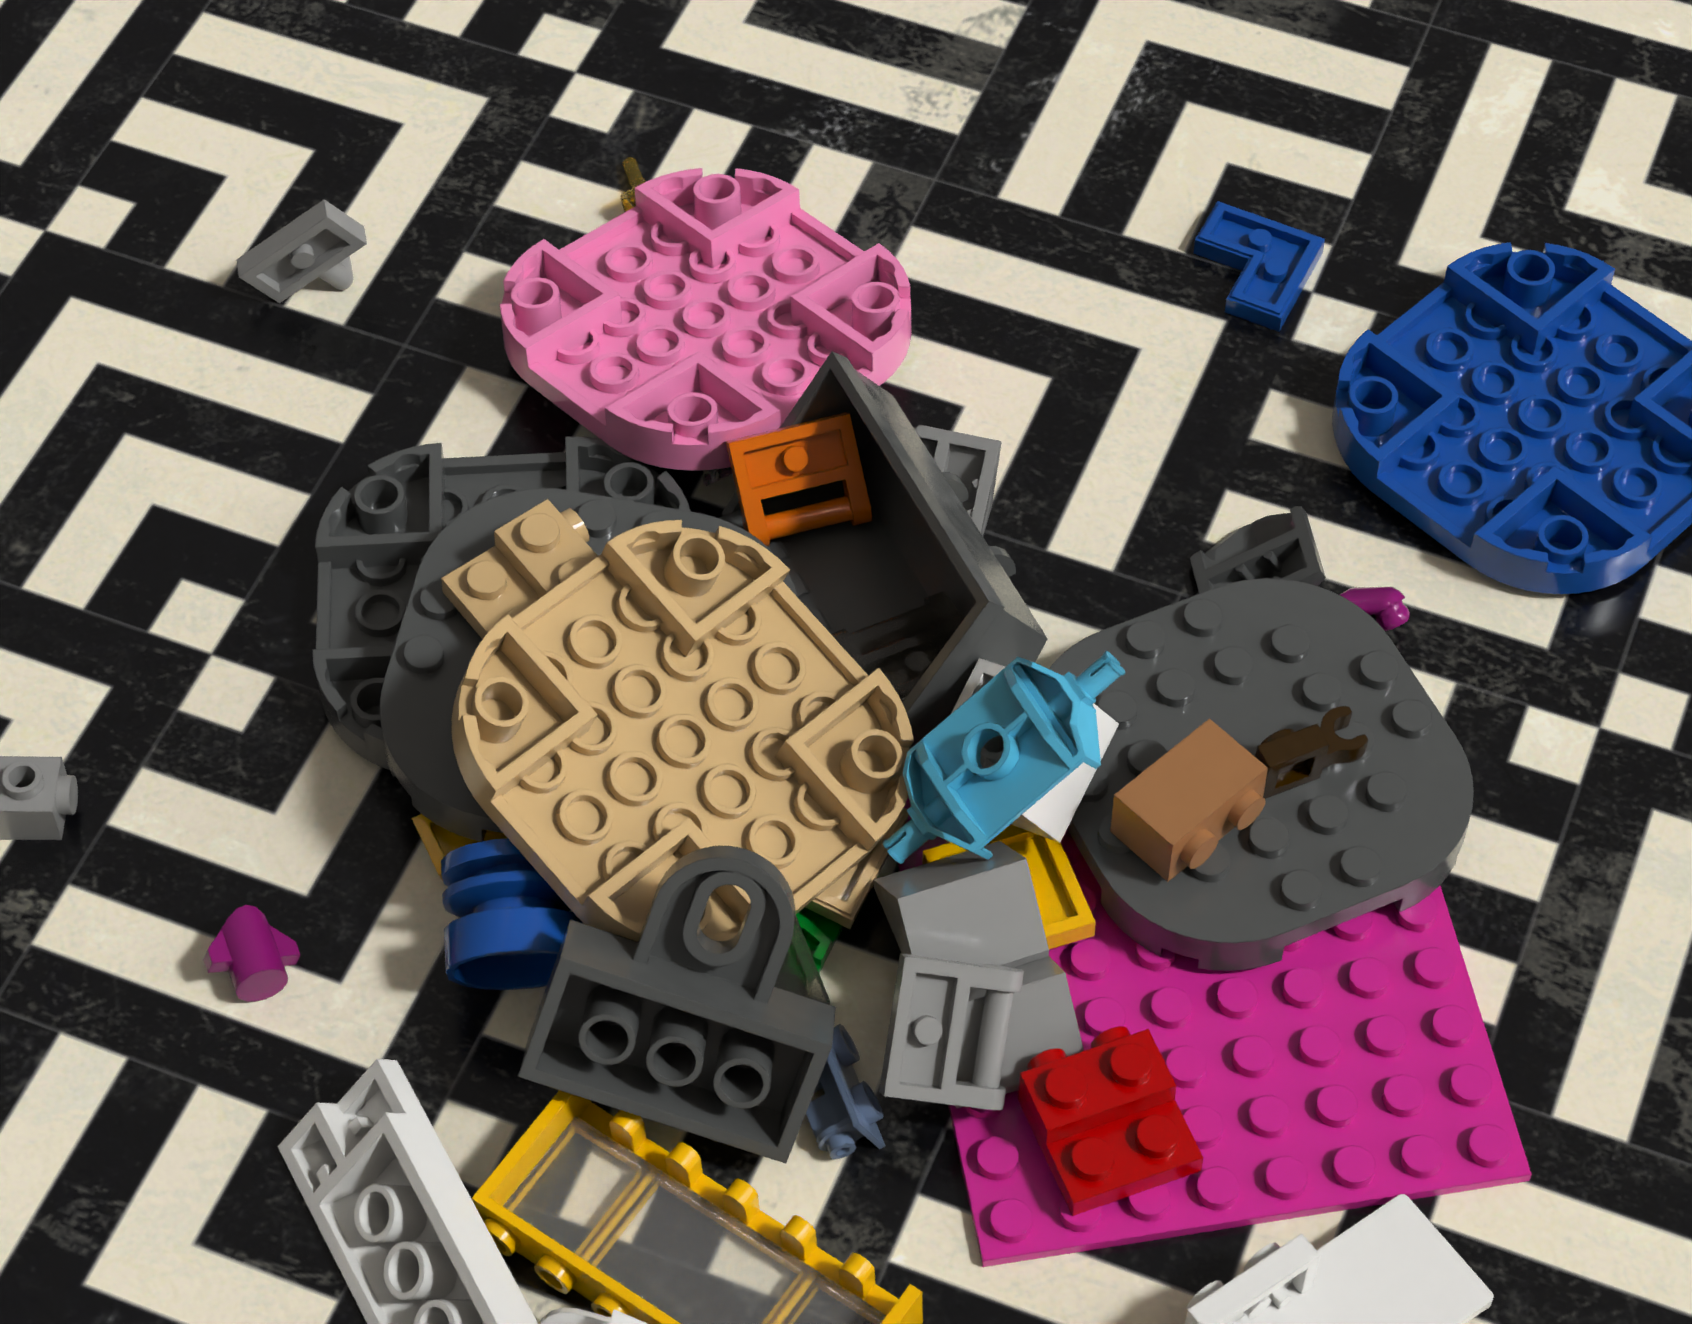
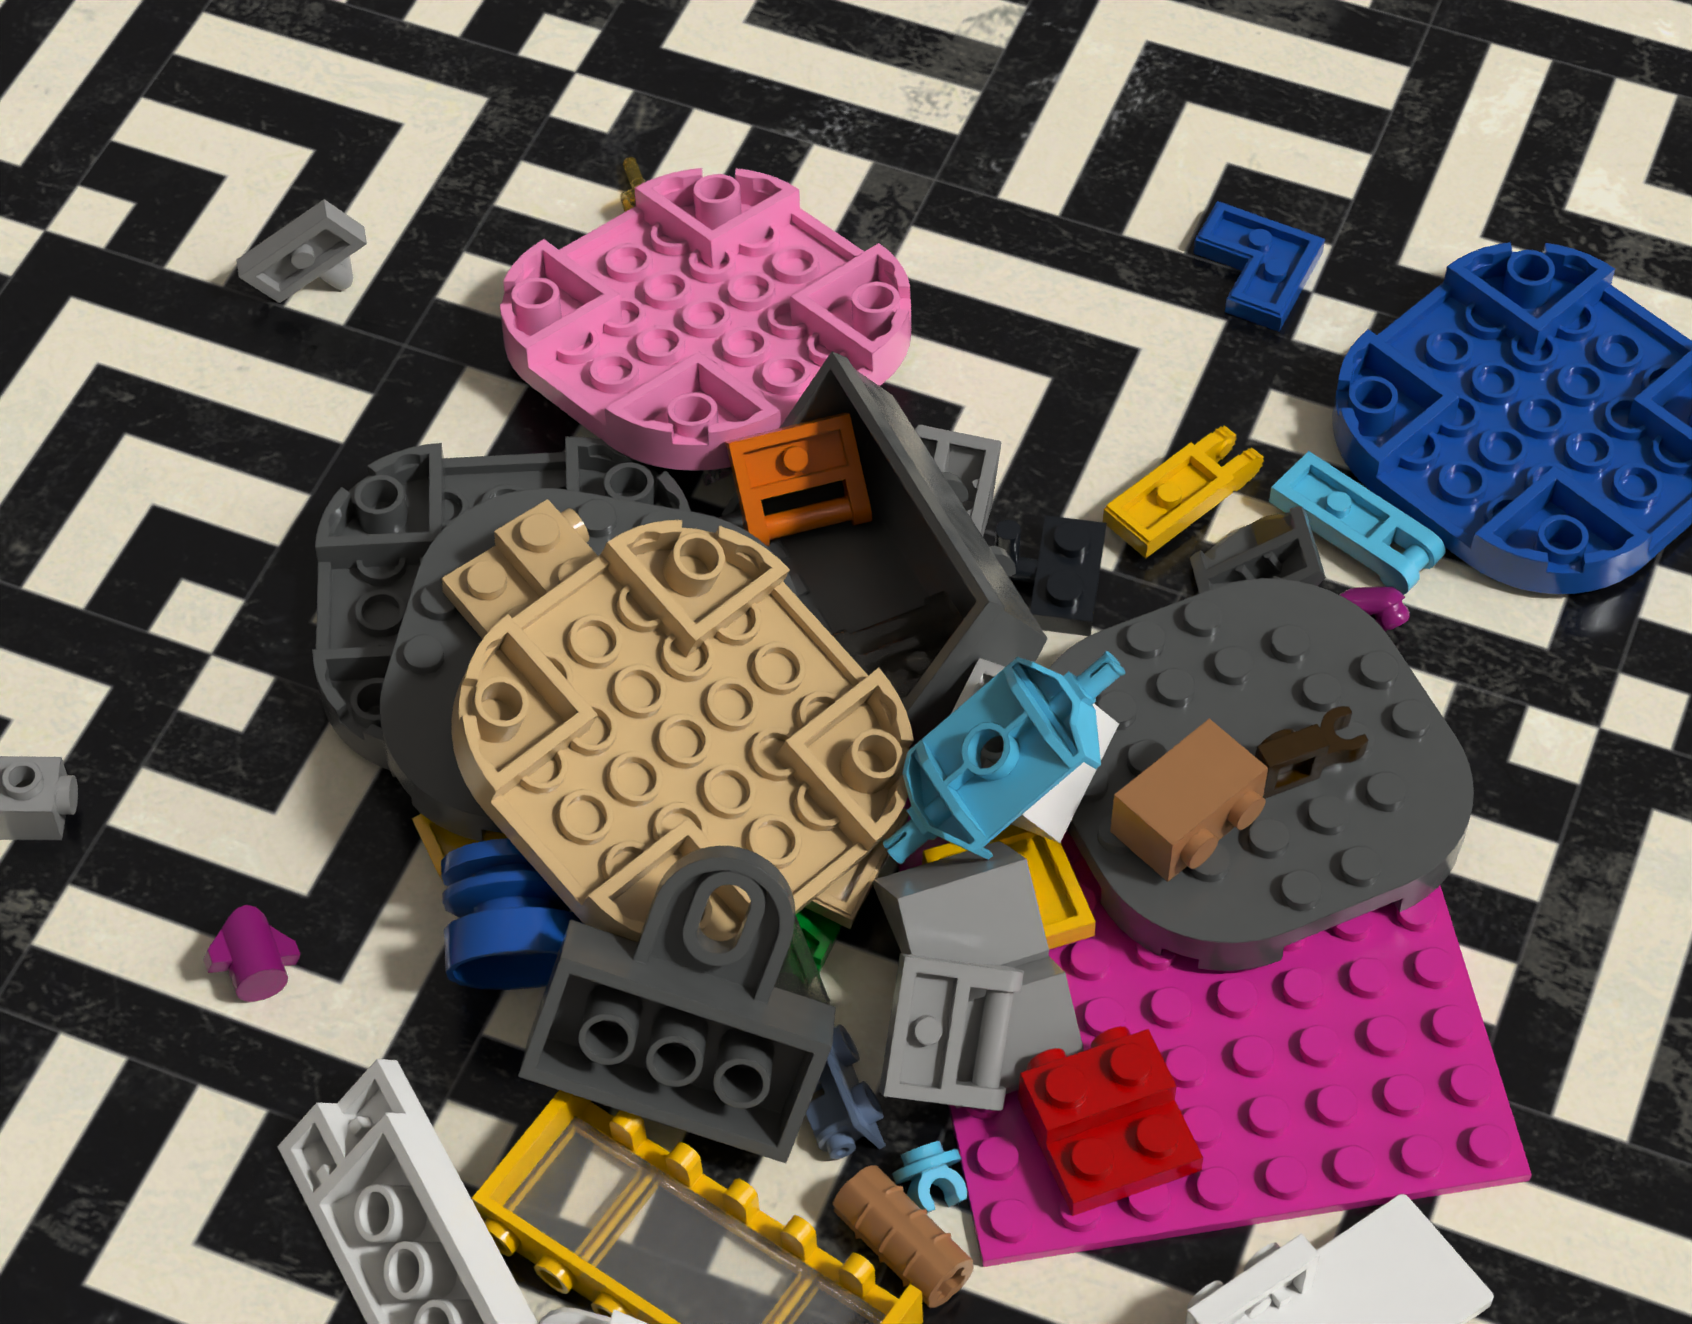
none -> medium nougat axle [833,1165,974,1308]
none -> medium azure plate [892,1141,967,1214]
none -> black plate [995,515,1107,636]
none -> yellow hinge [1102,425,1264,558]
none -> medium azure plate [1269,451,1446,595]

